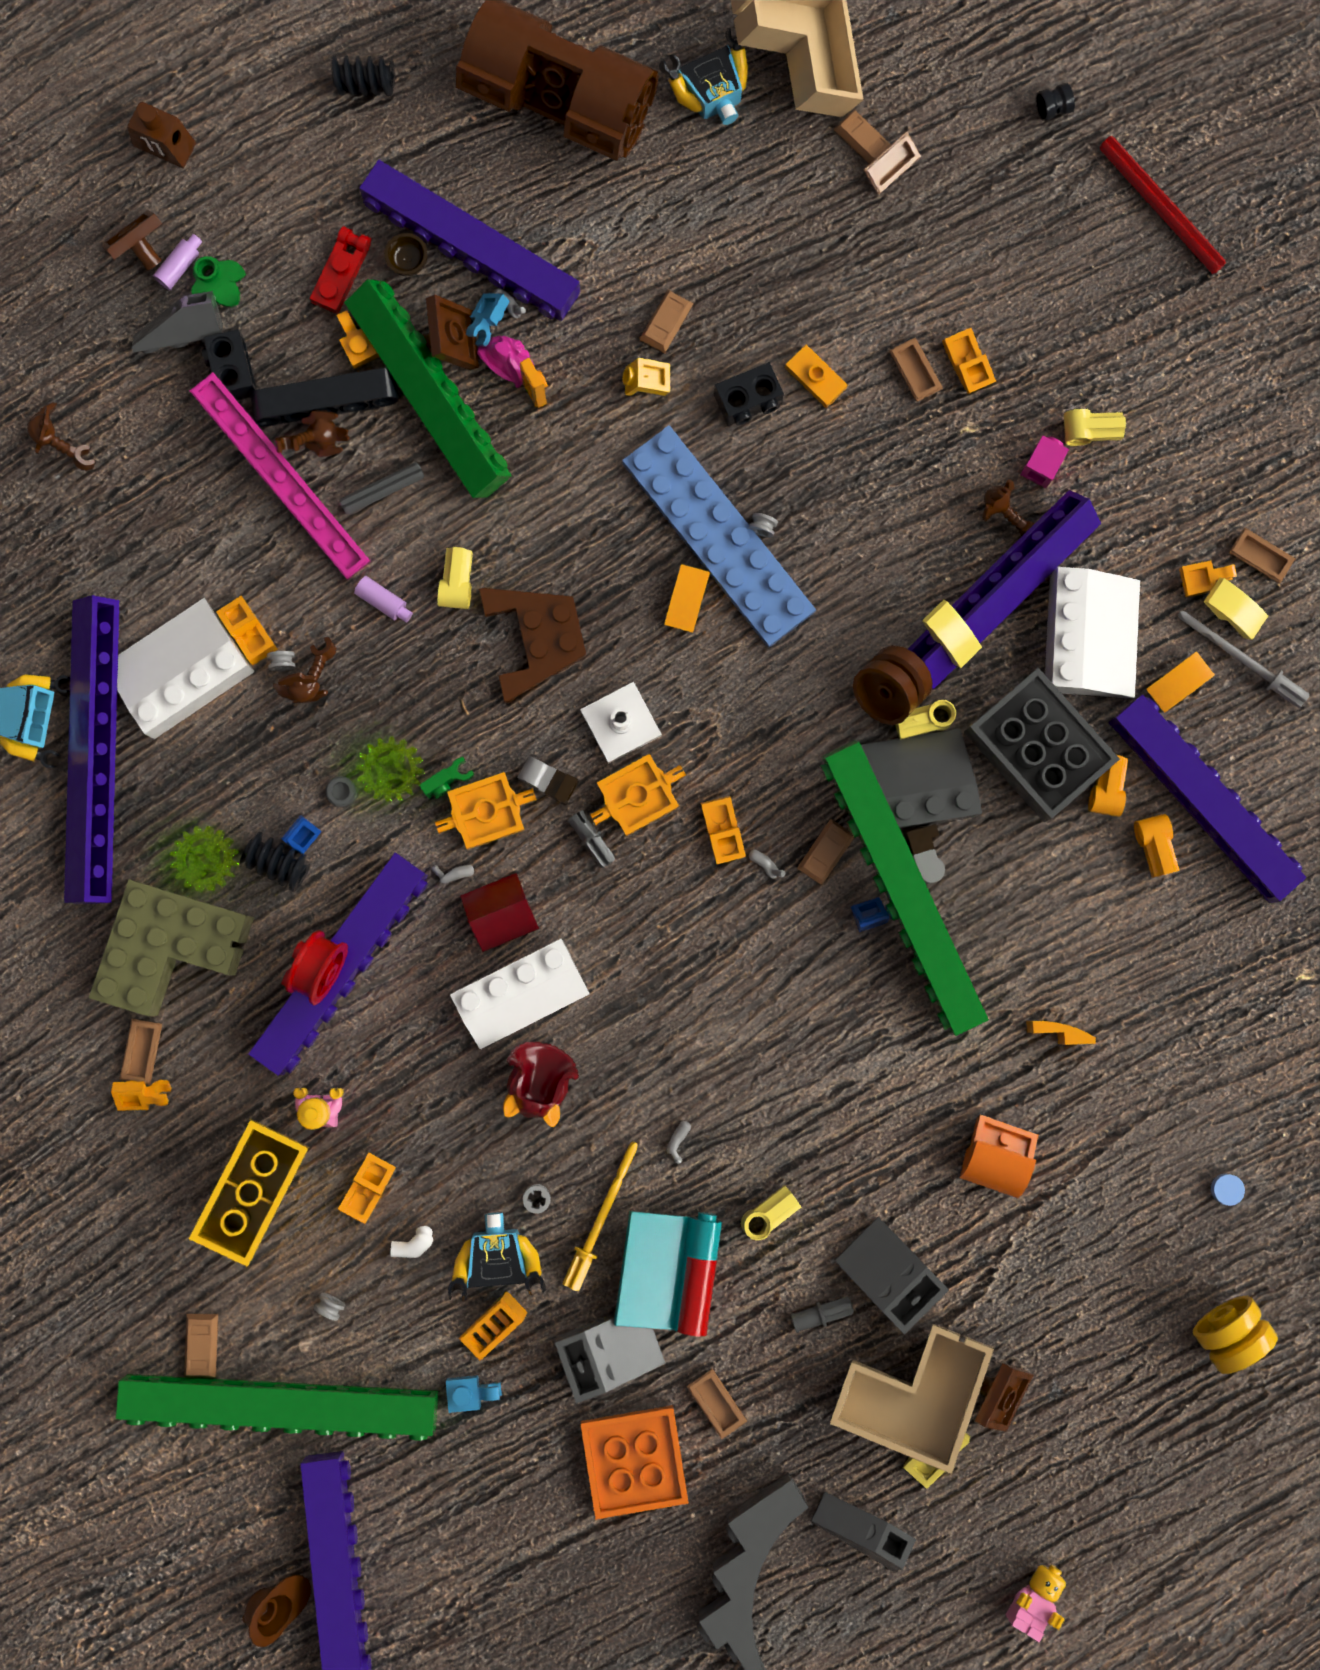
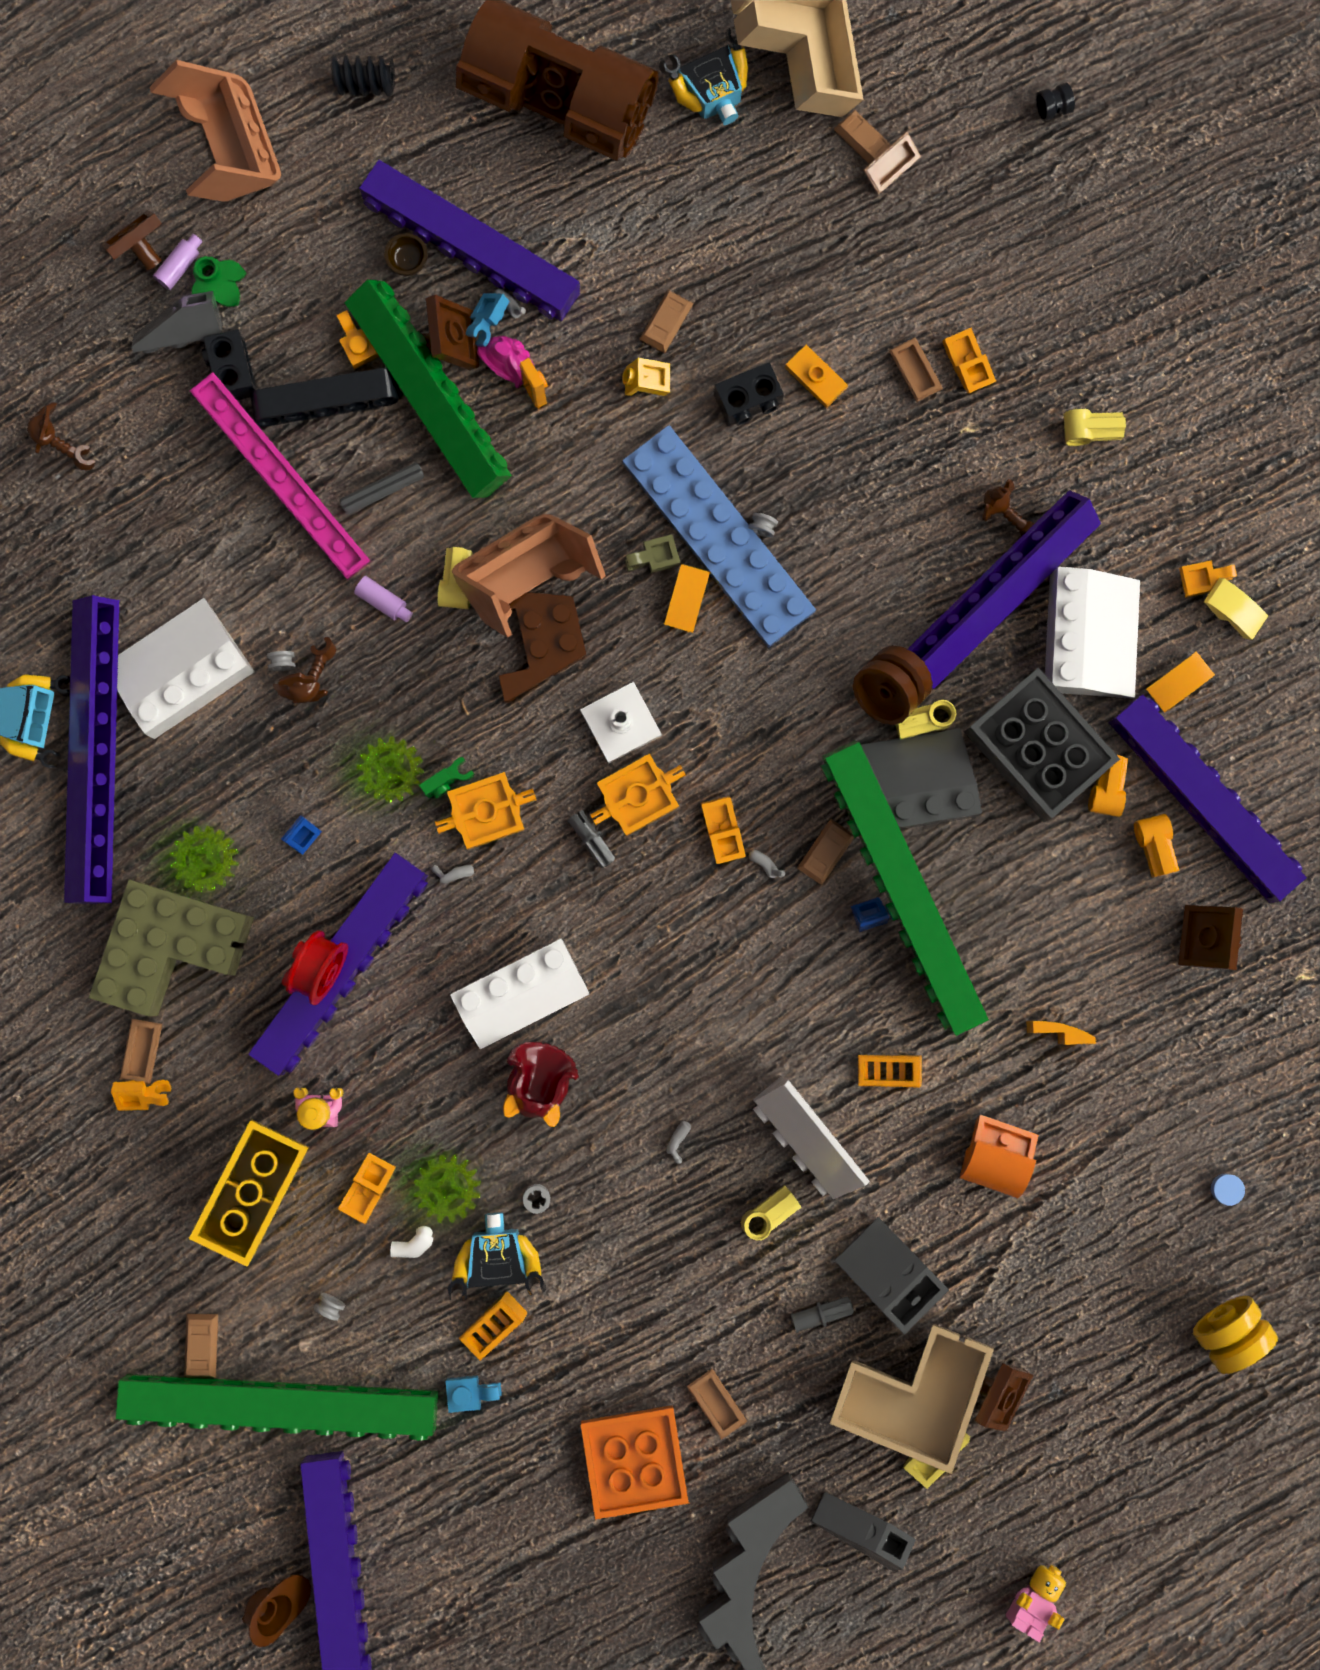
reddish brown torso [127,102,196,169] -> none
light orange slope [216,595,278,666] -> none
black piece [240,831,310,892] -> none
reddish brown piece [275,411,350,457] -> none
red plate [309,226,372,314] -> none
dark grey tile [326,776,358,808] -> none
dark red slope [460,873,539,952] -> none
leg [517,756,579,806] -> none
slope [555,1314,665,1404] -> none
yellow piece [562,1142,638,1291] -> none
door [614,1211,722,1337] -> none
leg [903,824,945,884] -> none
light yellow slope [922,600,982,668] -> none
dark pink brick [1020,436,1069,488] -> none
red axle [1100,136,1226,274] -> none
light grey piece [1178,611,1310,708] -> none
medium nougat tile [1229,527,1295,584] -> none
none -> nougat windscreen [149,60,281,202]
none -> clear neon green gear [413,1154,482,1223]
none -> nougat windscreen [452,514,606,638]
none -> olive plate [625,534,681,573]
none -> white slope [753,1077,870,1199]
none -> light orange slope [858,1055,922,1088]
none -> reddish brown tile [1178,905,1243,970]

